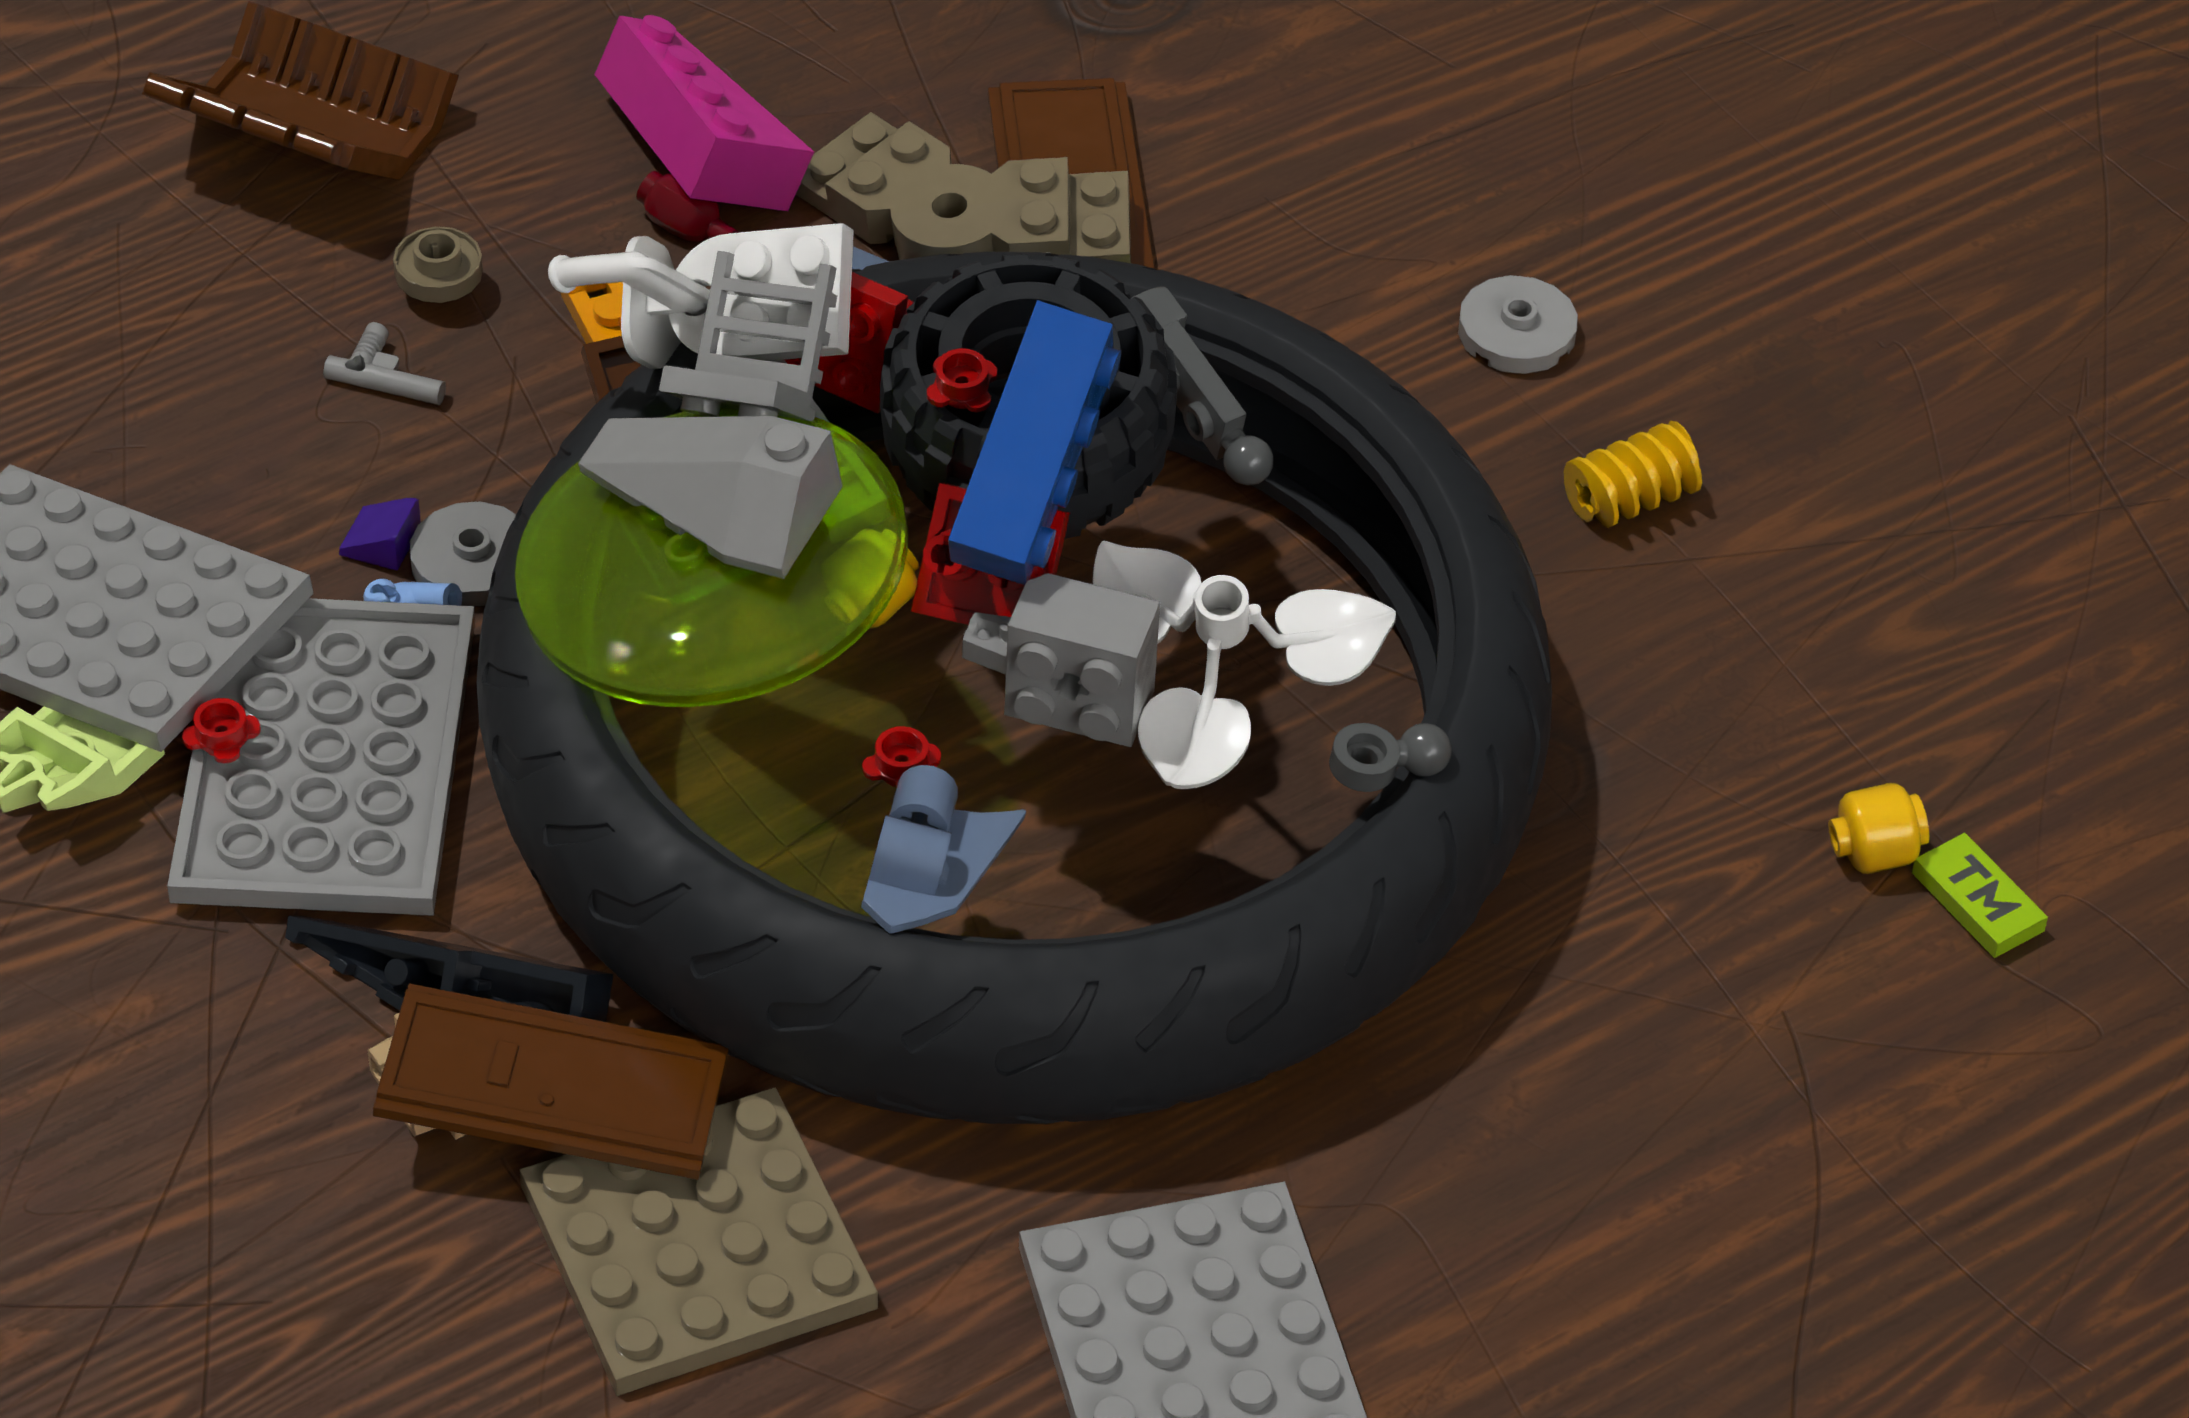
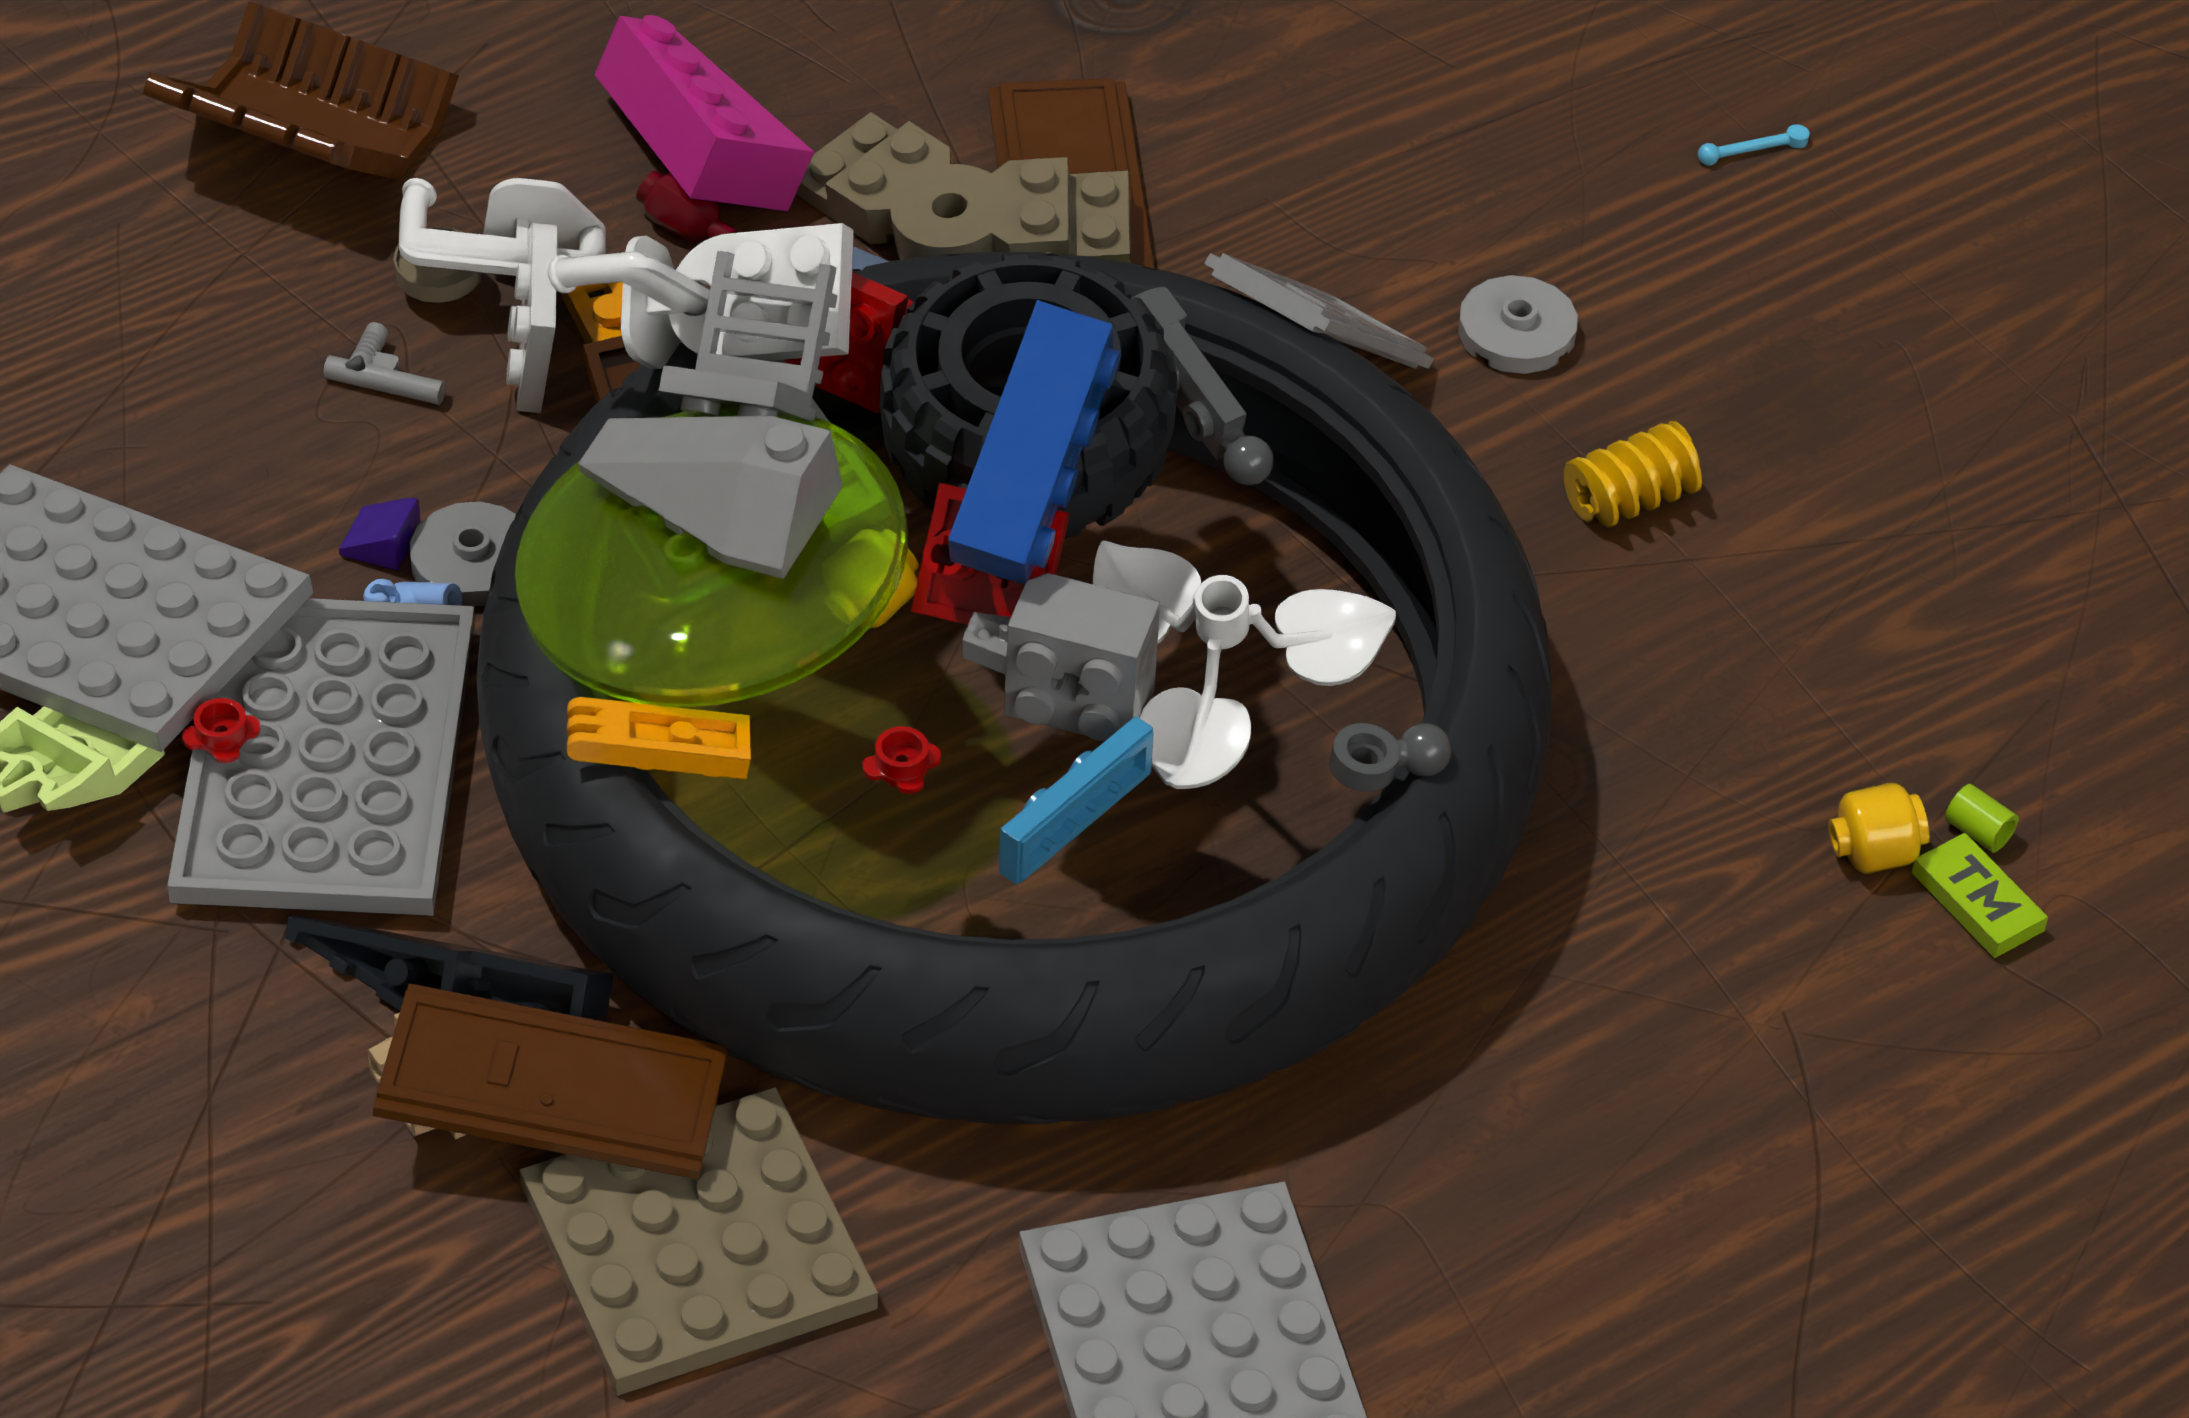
sand blue panel [861,765,1026,934] -> none
red plate [927,348,997,412] -> none
none -> white plate [398,178,606,413]
none -> light orange hinge [567,697,751,779]
none -> dark azure plate [999,716,1154,885]
none -> light grey piece [1204,253,1434,369]
none -> medium azure hinge [1697,124,1810,166]
none -> lime hinge [1945,784,2019,853]

